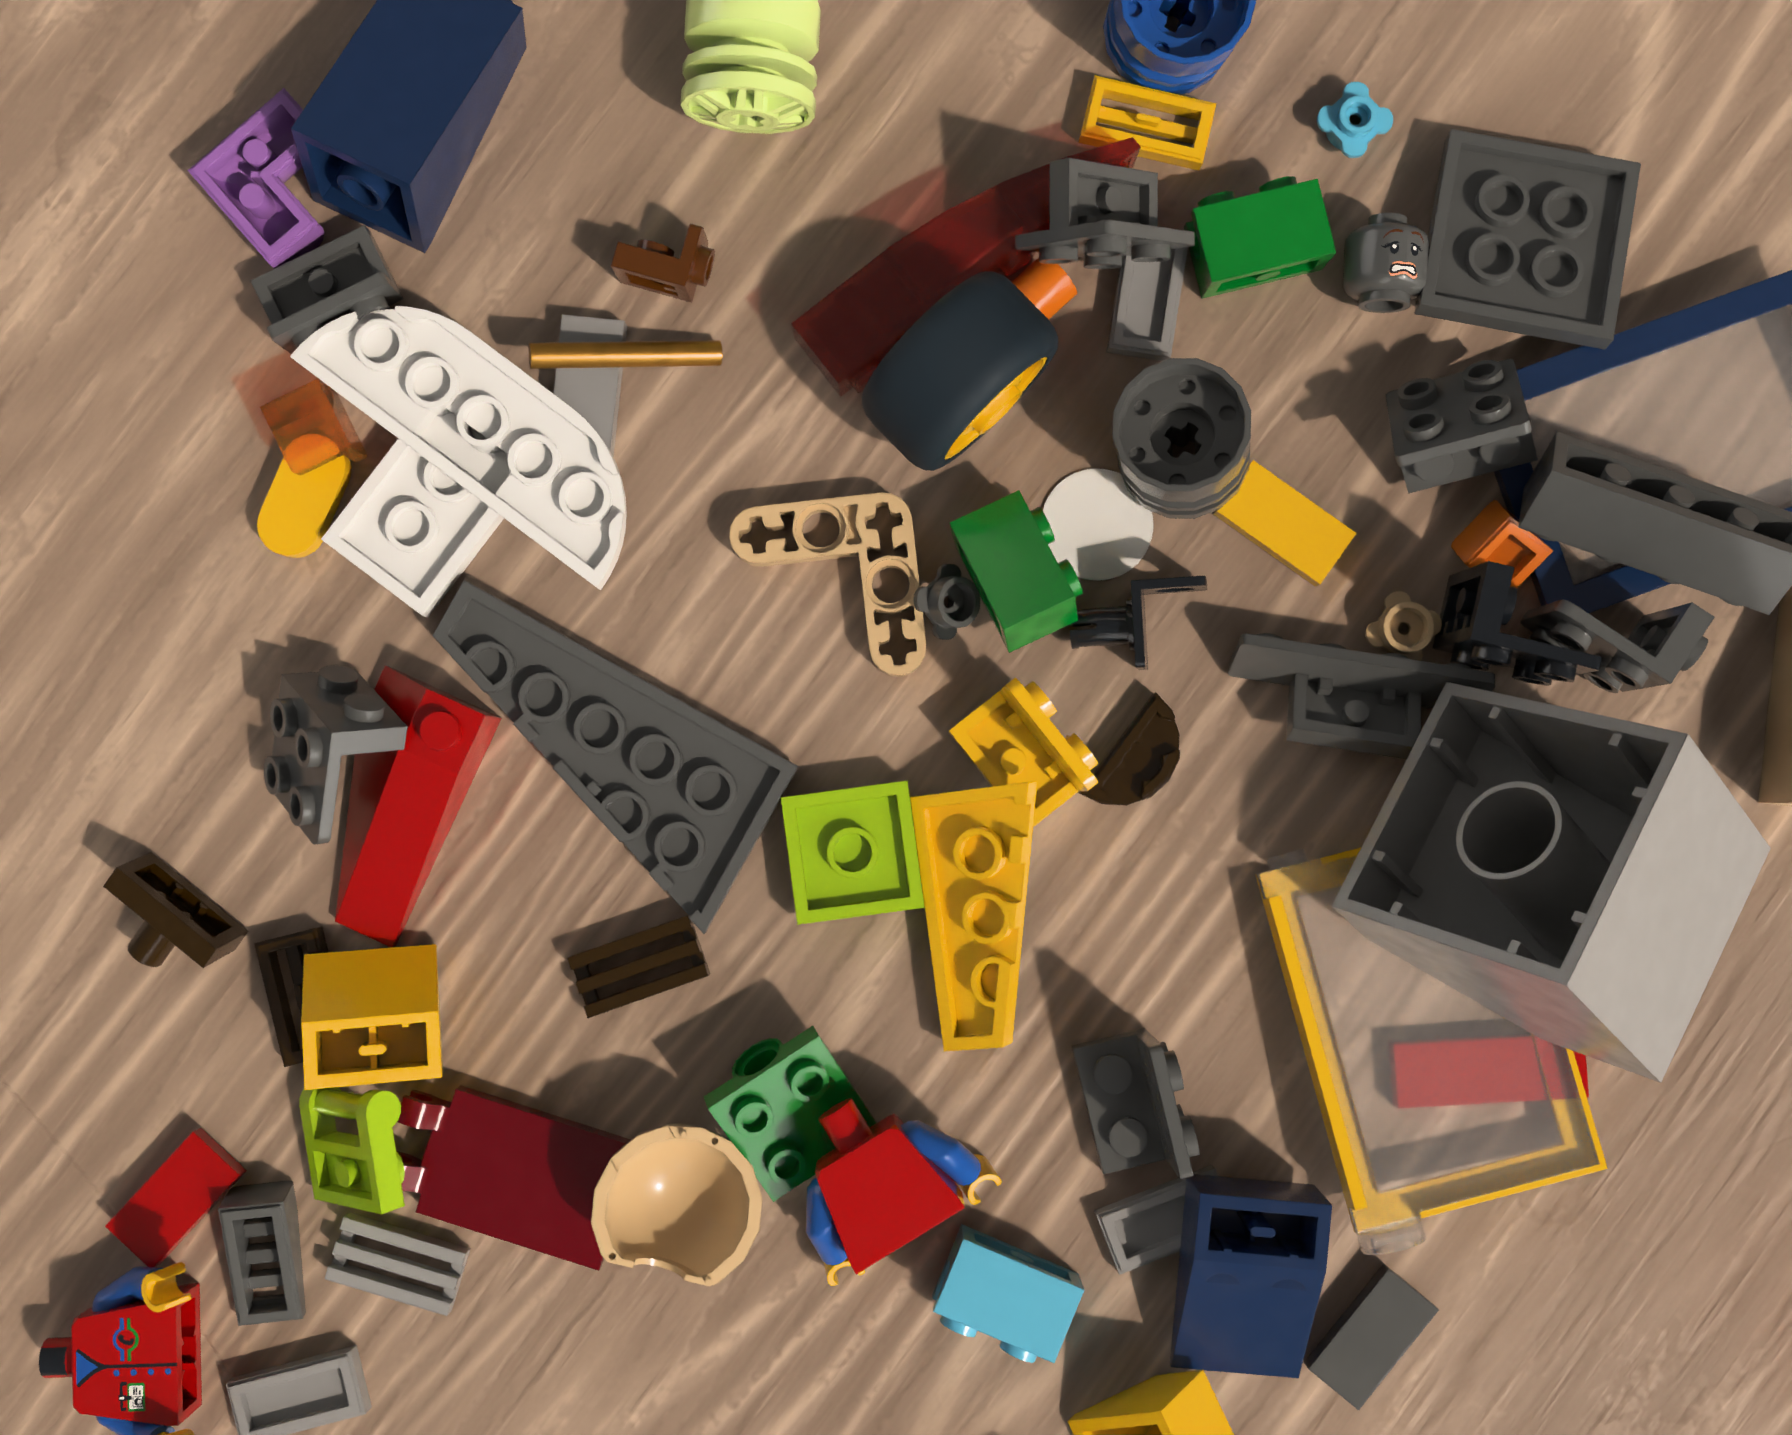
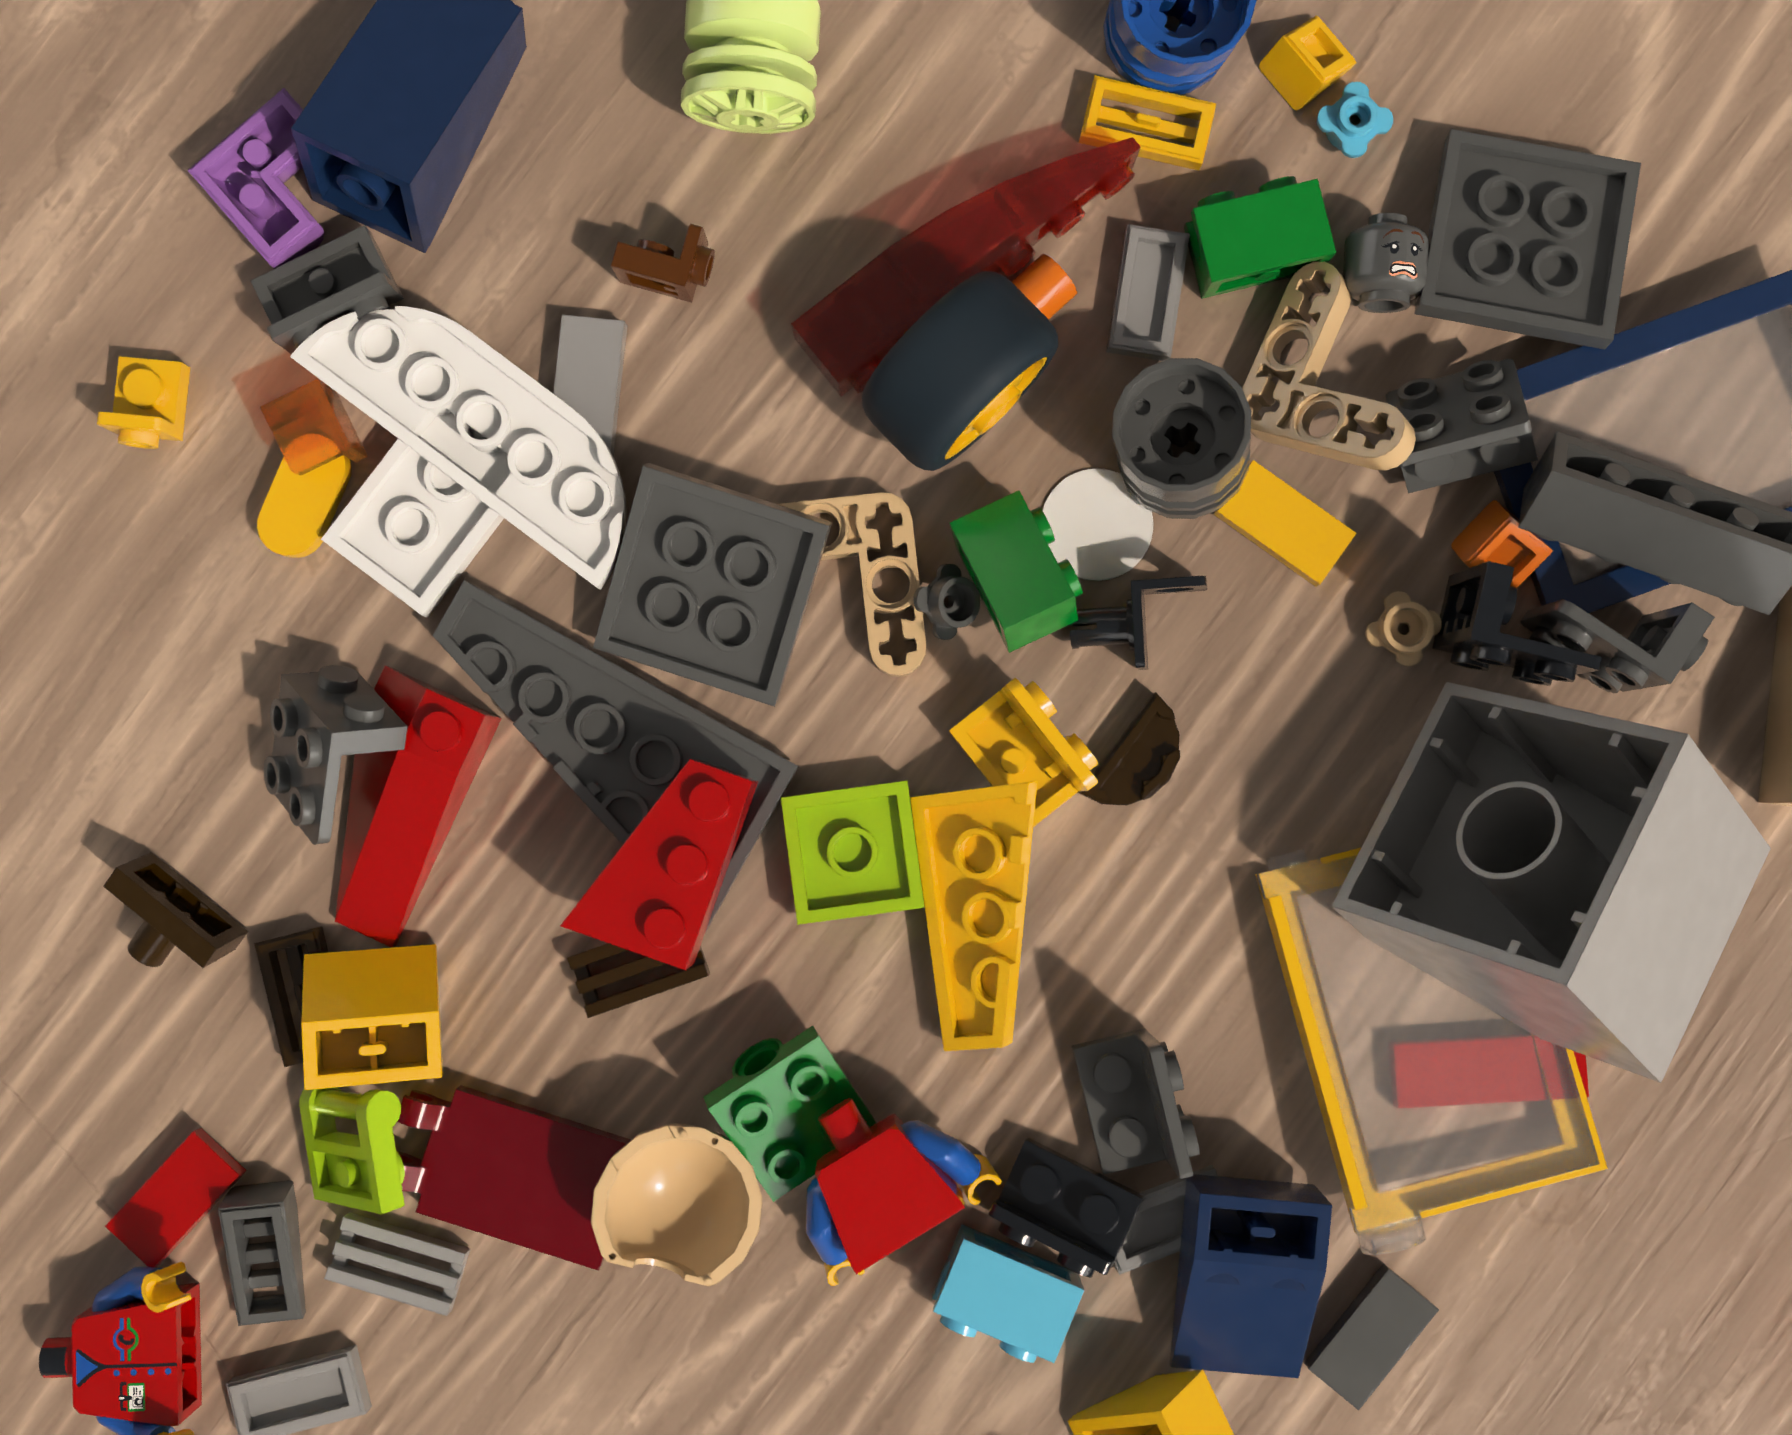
pearl gold bar [529,340,722,369] -> none
dark grey bracket [1015,158,1195,269] -> none
dark grey bracket [1228,633,1495,759] -> none
none -> yellow bracket [97,356,191,449]
none -> red wedge [560,759,758,971]
none -> dark grey plate [593,463,832,707]
none -> black bracket [988,1138,1144,1278]
none -> tan beam [1242,261,1416,470]
none -> yellow slope [1259,16,1357,111]

